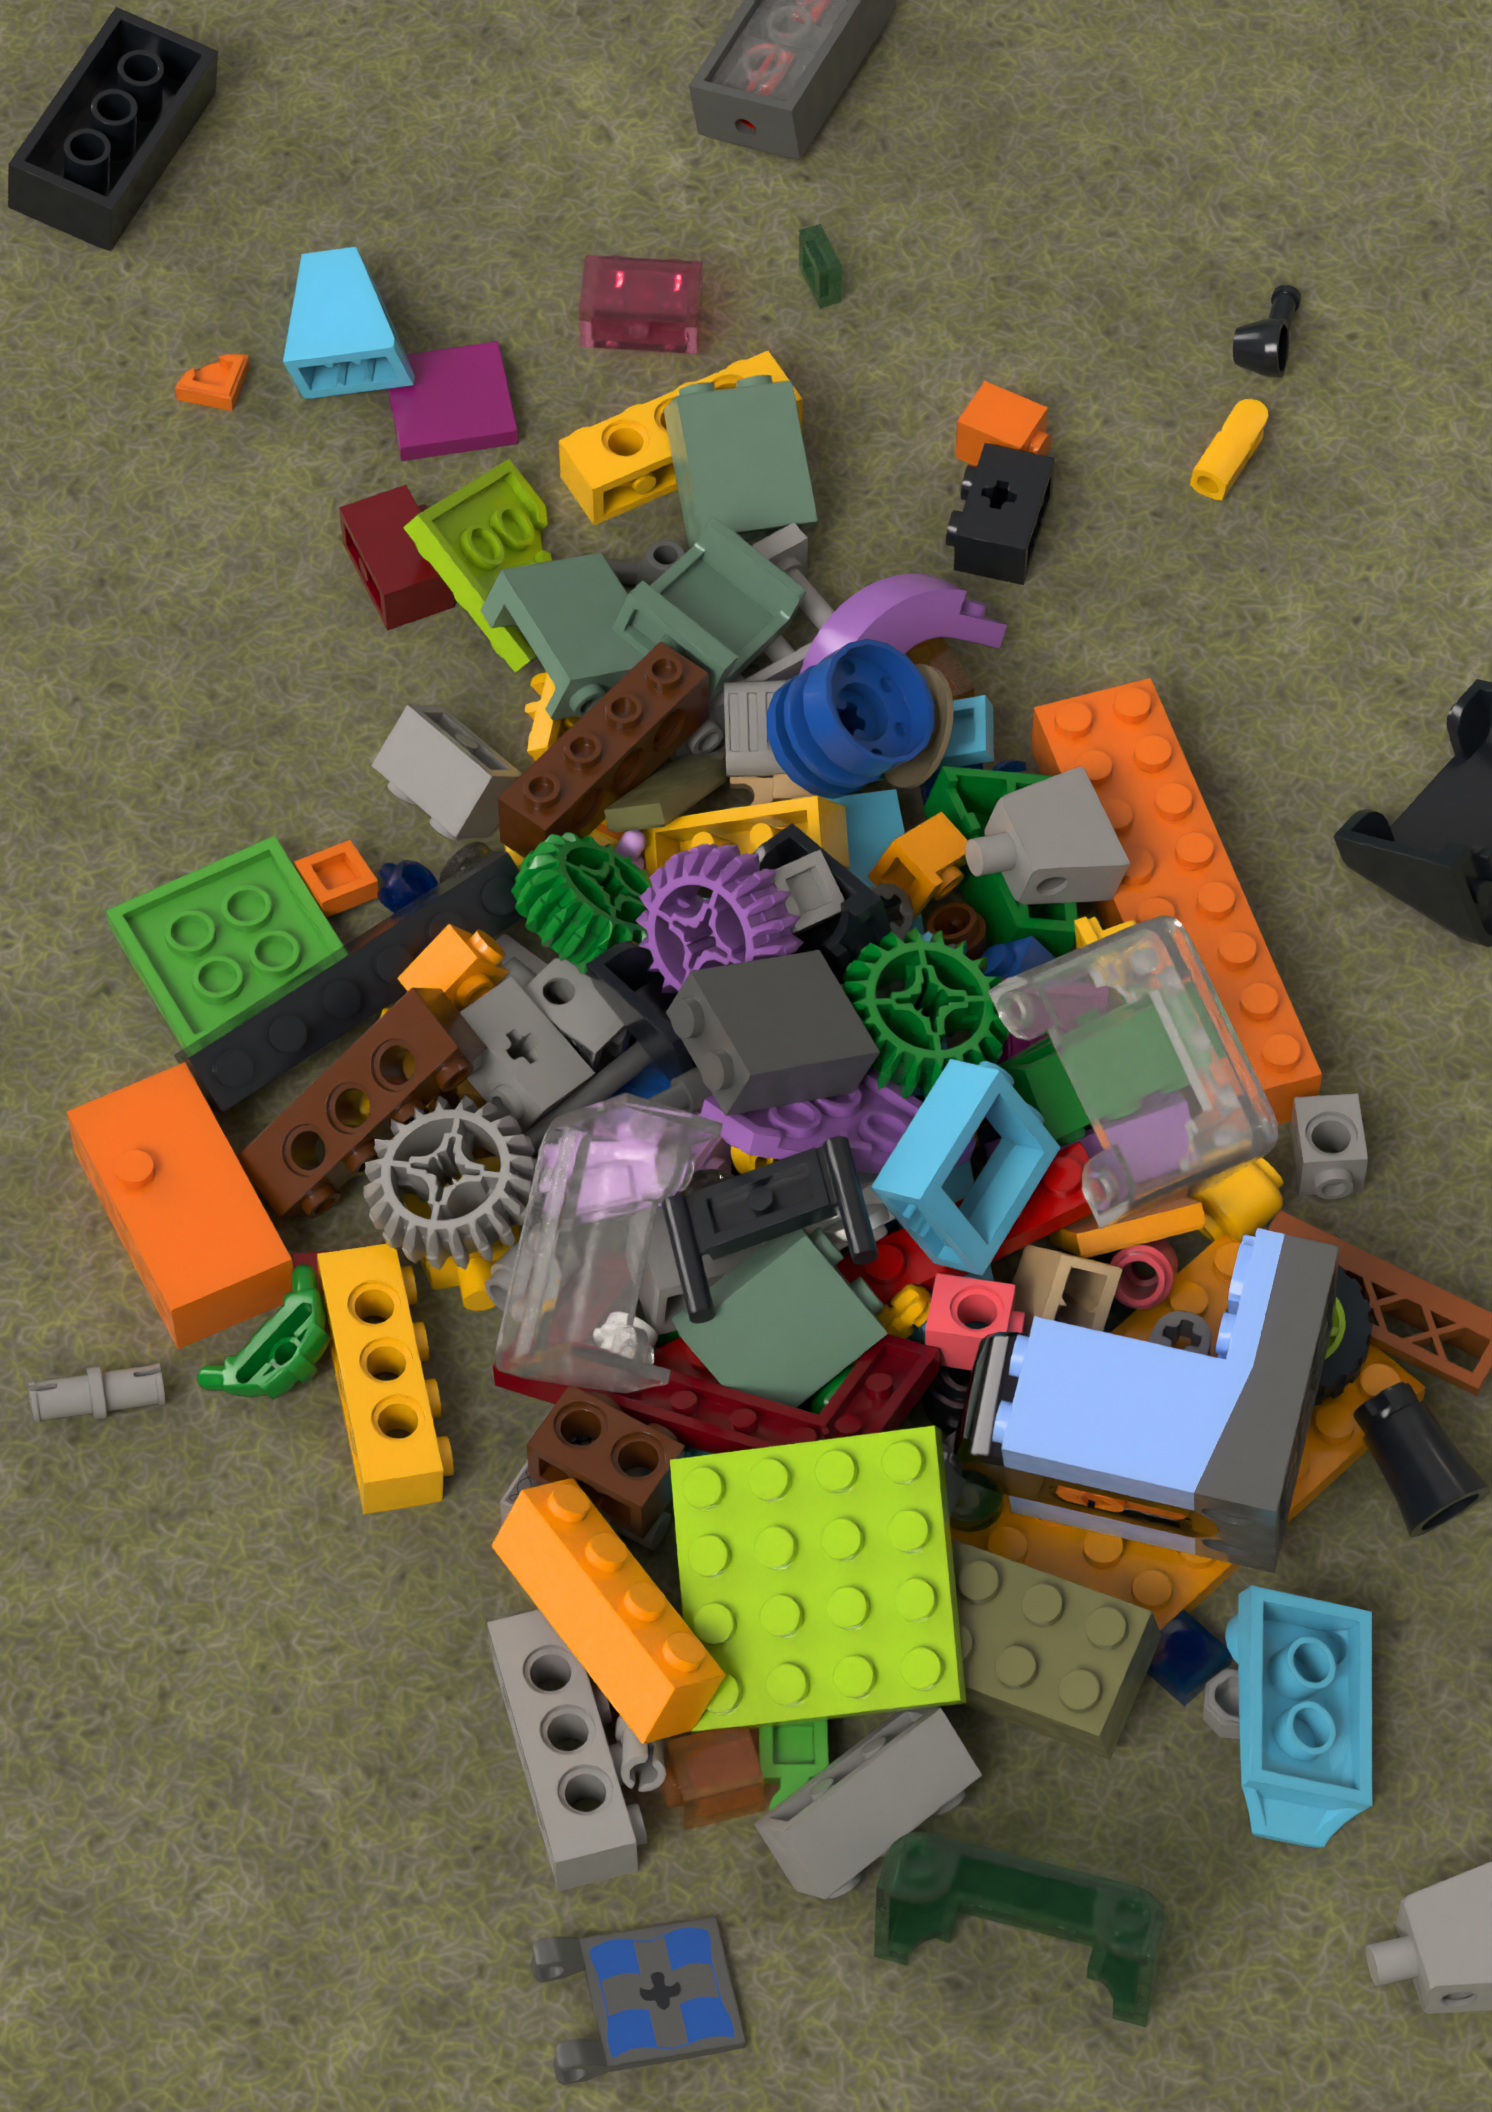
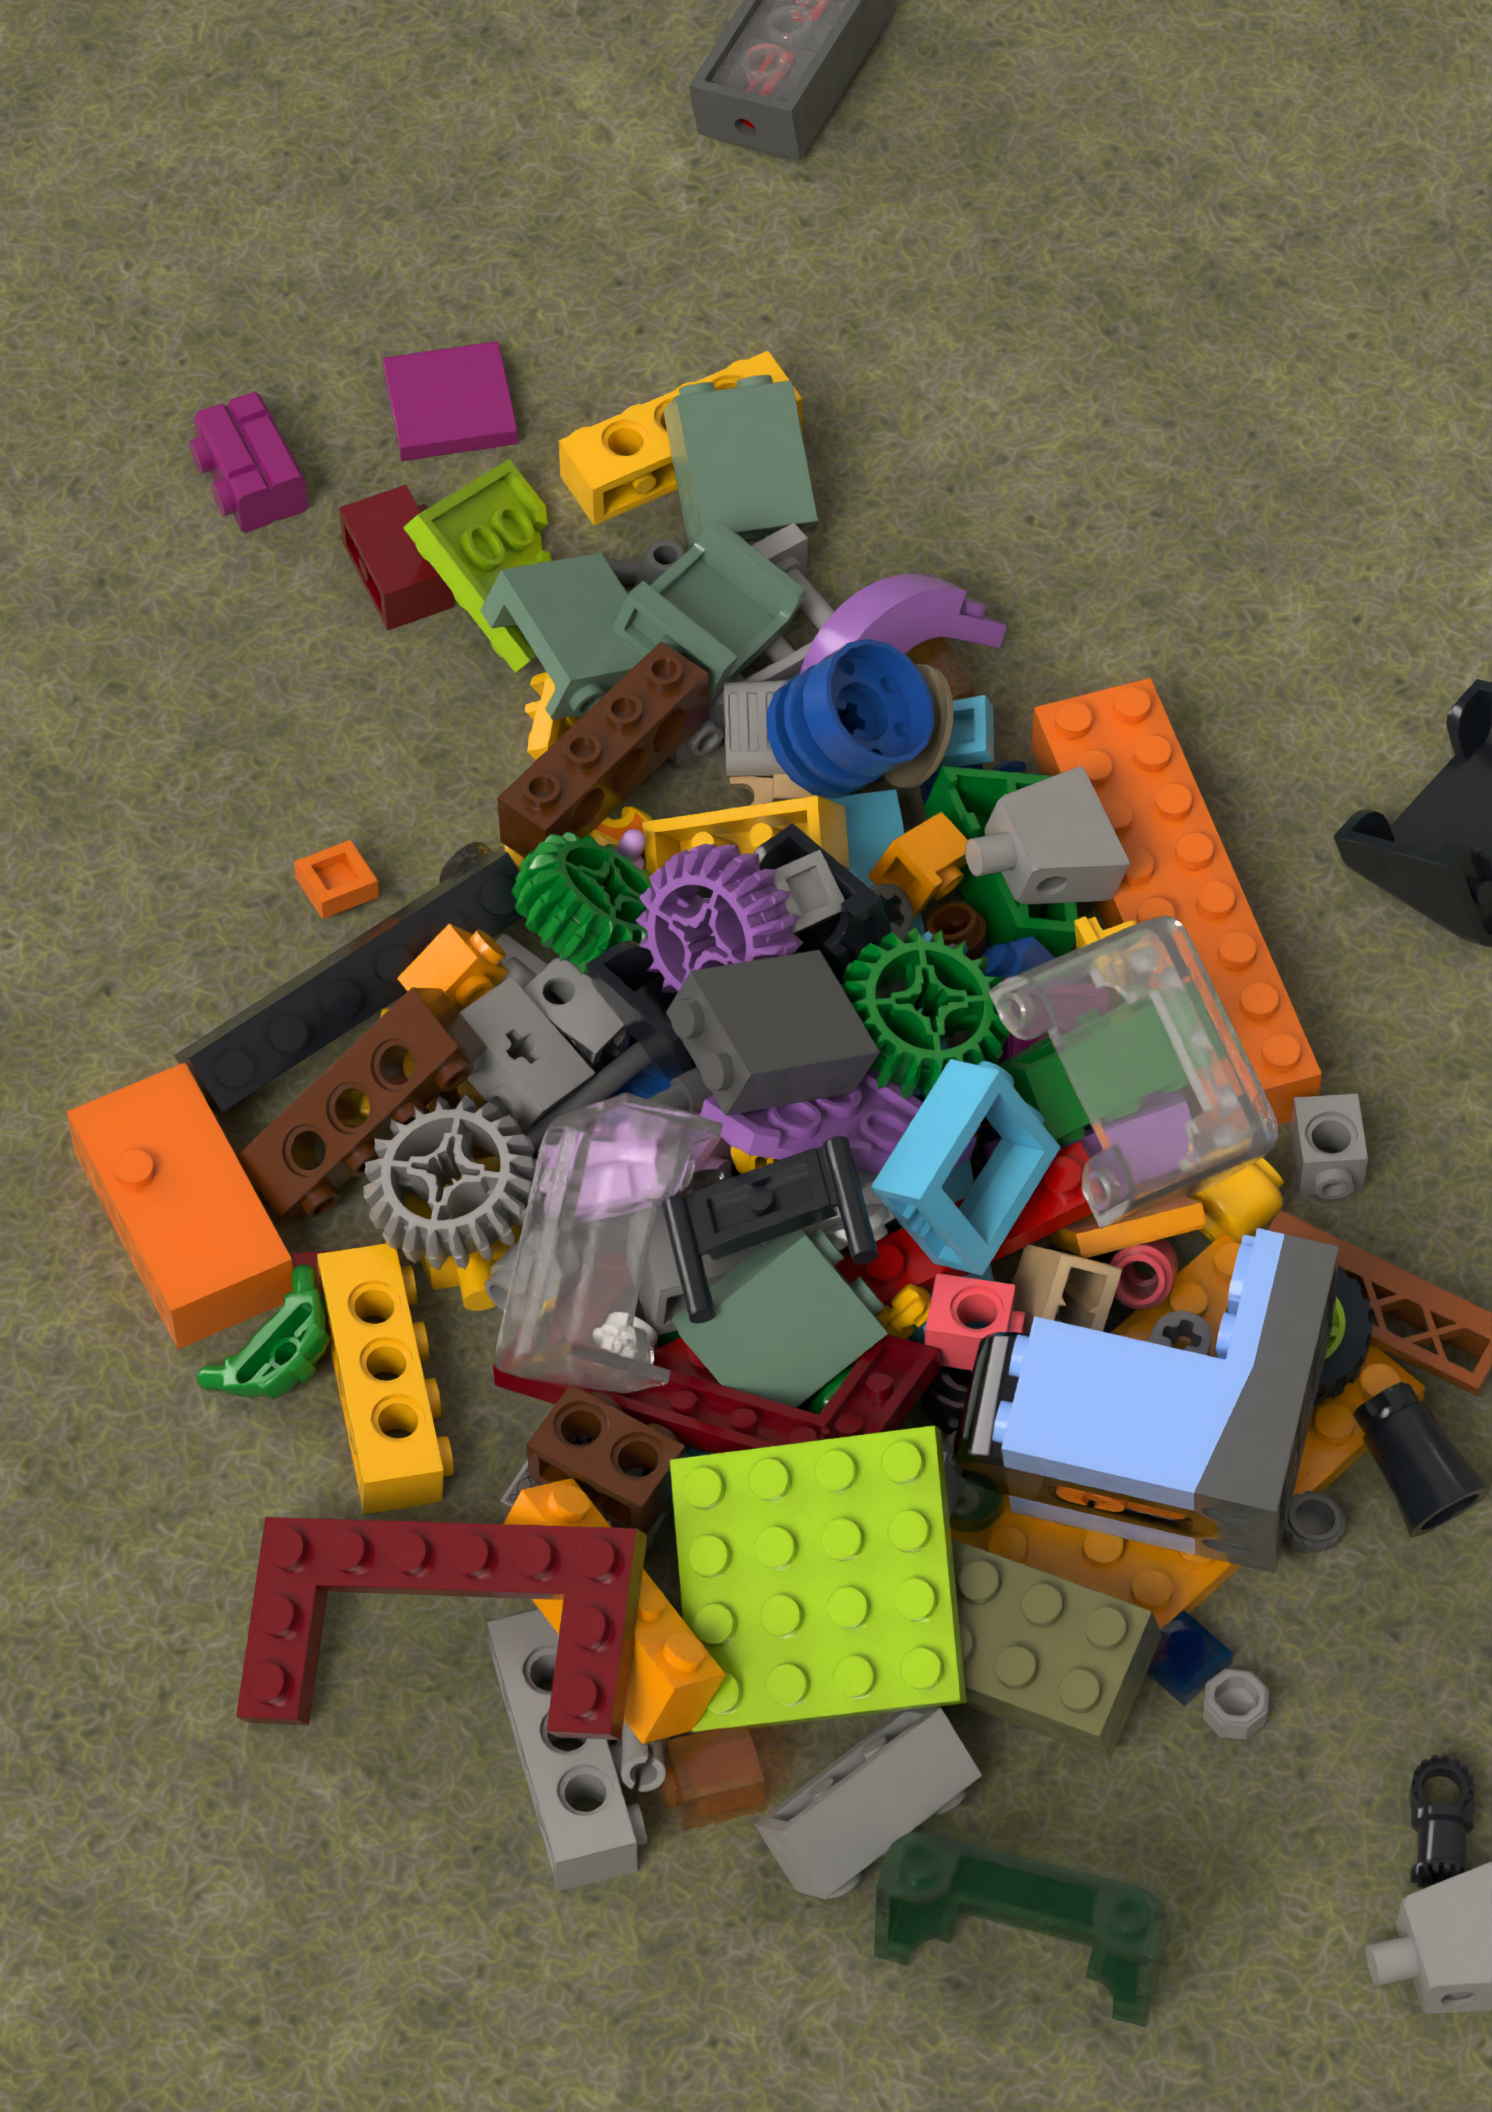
black brick [8,7,218,251] -> none
light grey pin [27,1362,165,1424] -> none
bright green plate [106,835,343,1049] -> none
orange tile [175,354,250,411] -> none
medium azure slope [283,247,415,399] -> none
light grey brick [371,704,522,841] -> none
clear blue plate [377,860,439,913] -> none
dark grey flag [531,1916,746,2085] -> none
clear pink brick [579,255,703,354] -> none
olive tile [604,751,730,833] -> none
bright green plate [758,1720,829,1812] -> none
clear green tile [799,224,842,309] -> none
black brick [946,443,1054,585] -> none
orange brick [956,381,1052,466] -> none
yellow bar [1190,399,1269,501] -> none
medium azure slope [1225,1585,1372,1848] -> none
black bar [1233,285,1301,378] -> none
none -> magenta brick [189,391,308,533]
none -> dark red plate [236,1517,647,1740]
none -> dark grey piece [1284,1491,1347,1554]
none -> black connector [1409,1754,1474,1889]

